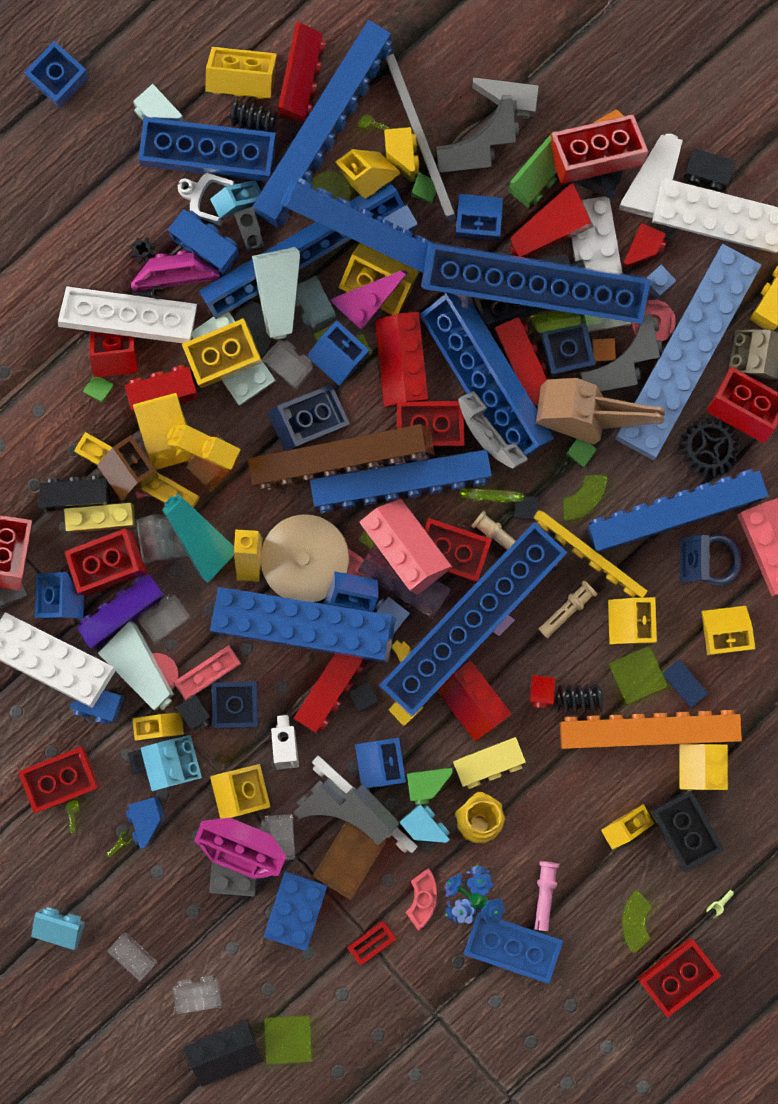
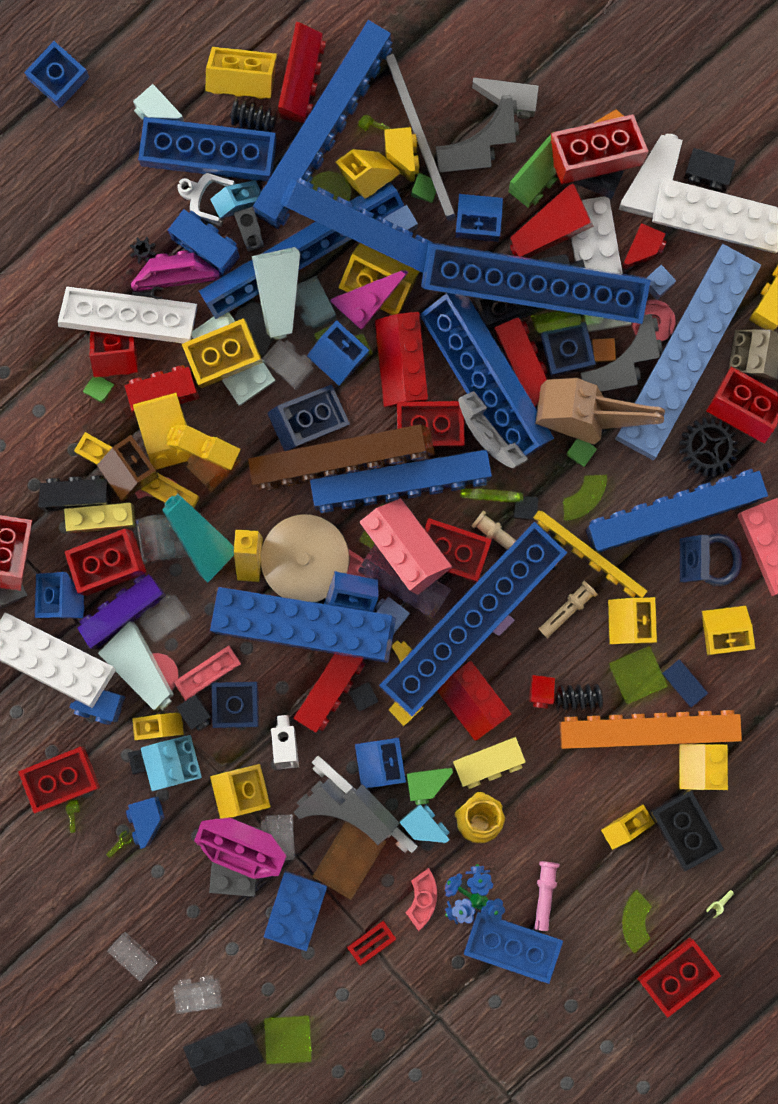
medium azure slope [31,907,85,950] -> none

